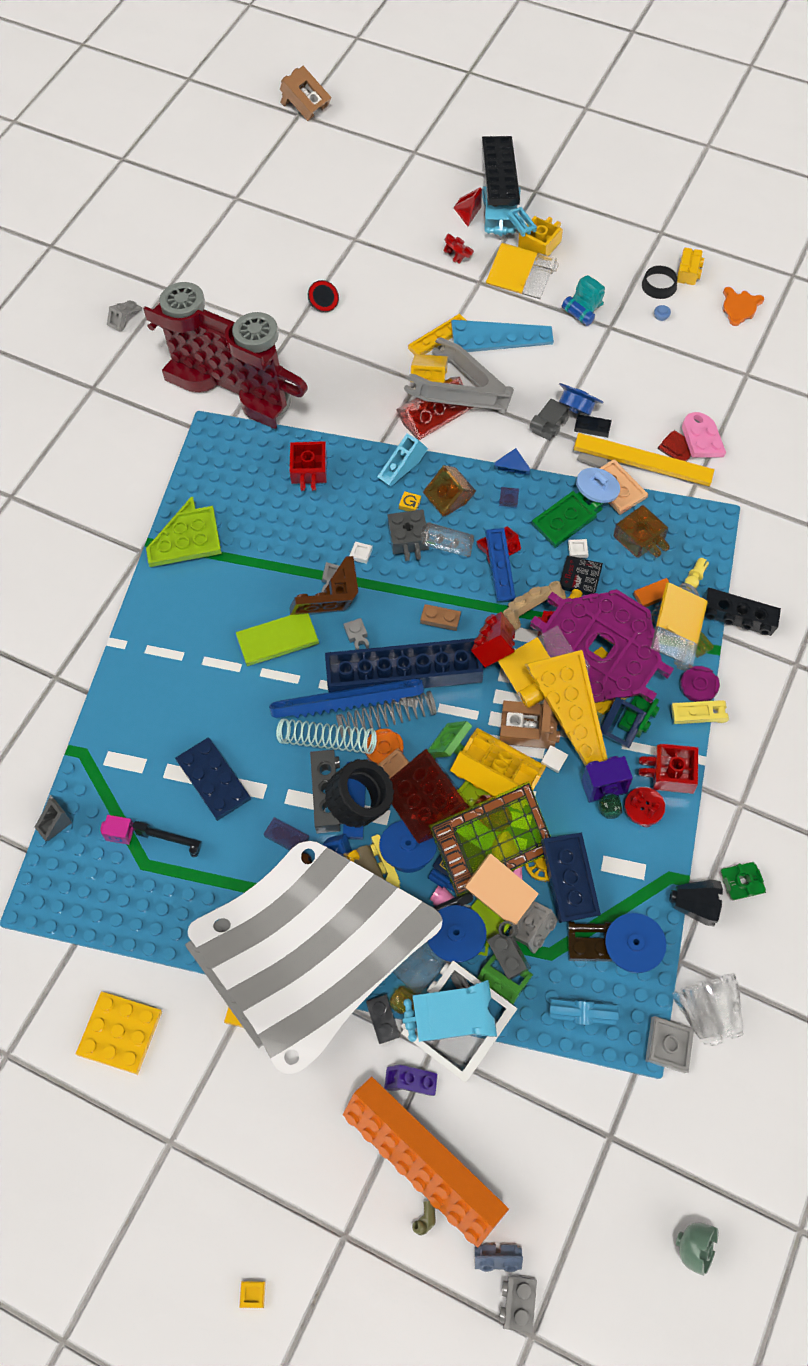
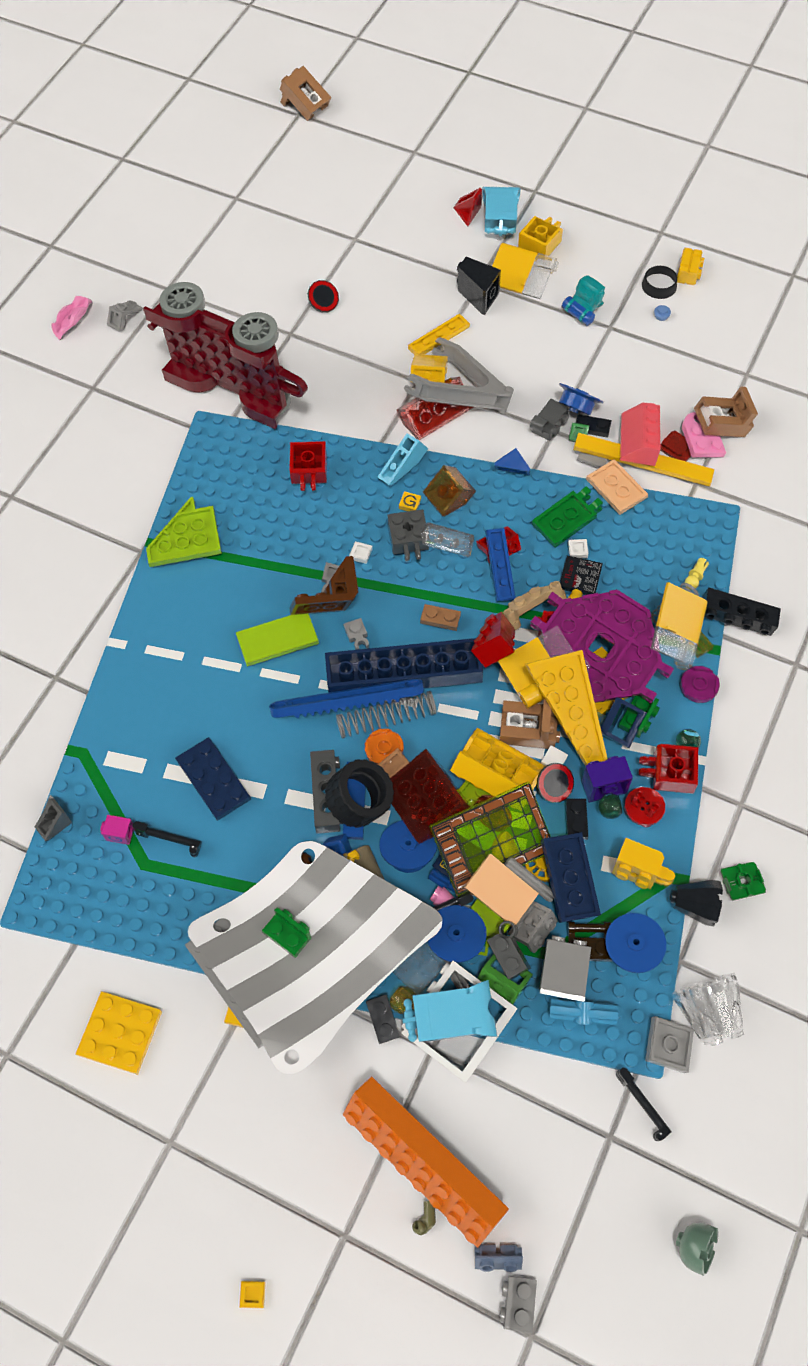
clear purple plate [263,817,309,850] -> none
light aqua piece [276,718,377,754] -> none
light yellow hinge [369,834,400,889] -> none
dark purple bracket [384,1065,438,1096] -> none
bright green tile [426,721,472,758] -> none
red plate [443,233,474,264] -> none
dark azure wing [451,320,554,352] -> none
black plate [482,136,520,206] -> none
clear purple plate [499,487,519,507] -> none
medium azure tile [507,207,537,237] -> none
light blue shield [576,468,620,503] -> none
clear orange hinge [614,505,670,558] -> none
orange tile [633,578,670,607] -> none
light yellow plate [671,700,729,724] -> none
orange tile [723,287,764,326] -> none
none -> bright pink piece [51,296,92,340]
none -> green bracket [262,907,311,958]
none -> black slope [457,256,501,315]
none -> light grey axle [504,858,554,902]
none -> piece [537,763,574,803]
none -> light grey slope [539,935,591,1002]
none -> black plate [565,799,588,840]
none -> green tile [569,423,589,442]
none -> yellow hinge [612,838,675,889]
none -> black hinge [616,1067,672,1142]
none -> coral slope [620,402,661,466]
none -> clear green piece [676,729,701,749]
none -> medium nougat brick [694,387,758,437]

